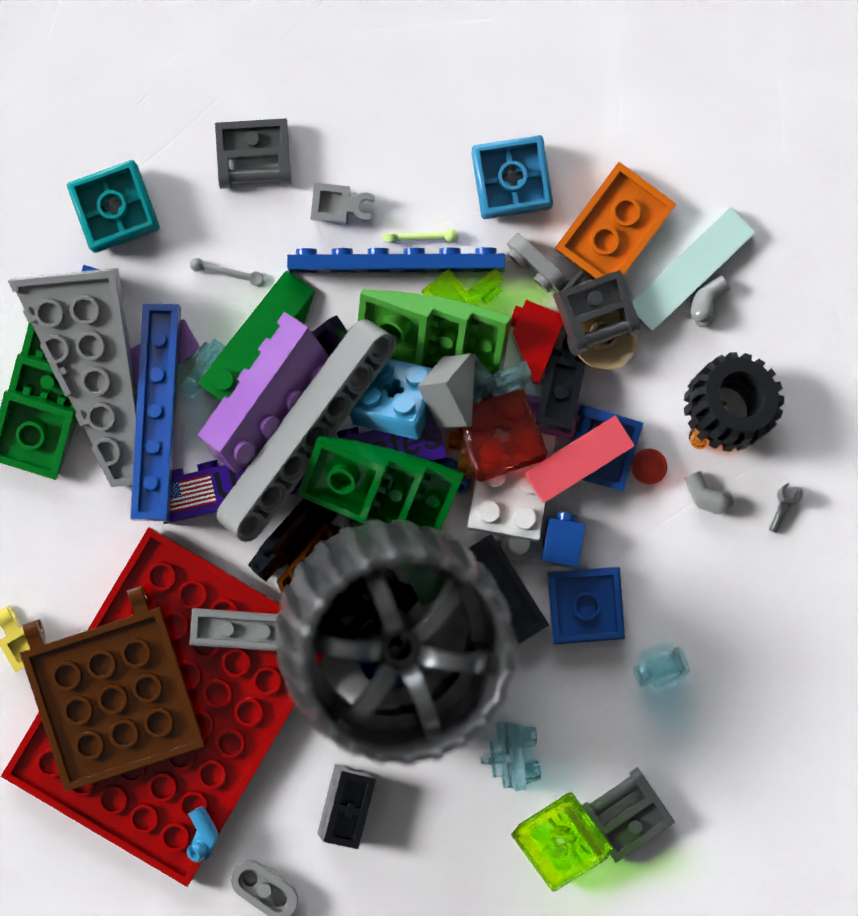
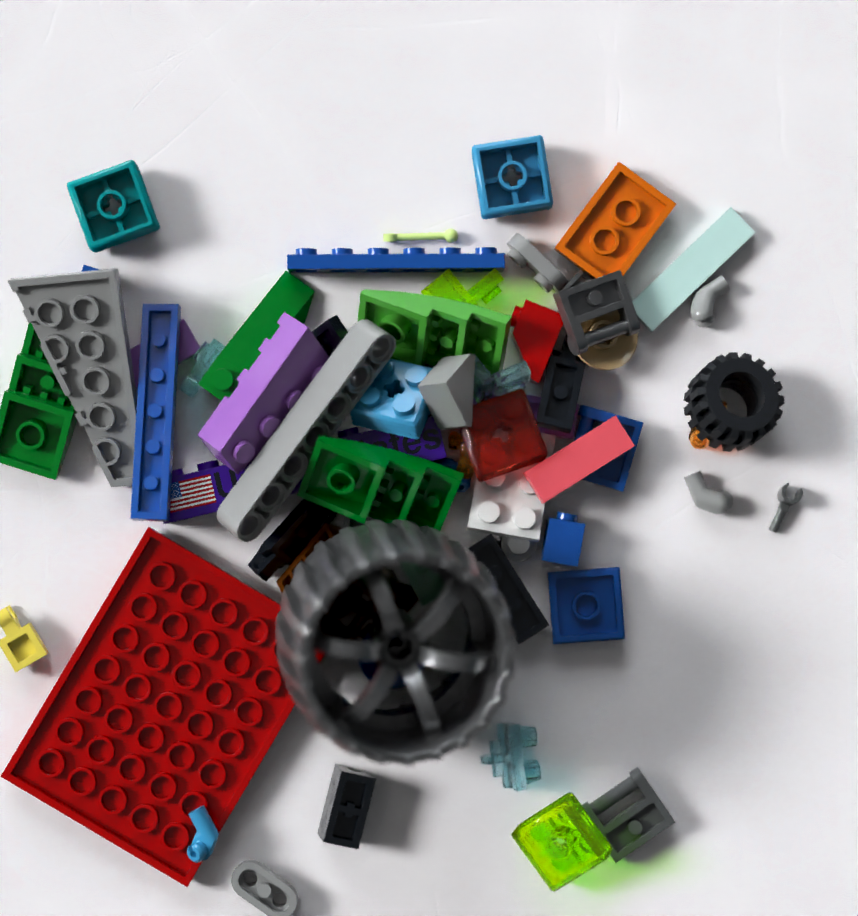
reddish brown plate [20,585,206,792] -> none
light grey hinge [190,258,263,286] -> none
light grey tile [190,608,278,651] -> none
dark grey plate [215,118,292,189] -> none
light grey plate [310,183,375,224] -> none
clear red plate [631,449,667,485] -> none
clear light blue head [633,642,690,694] -> none

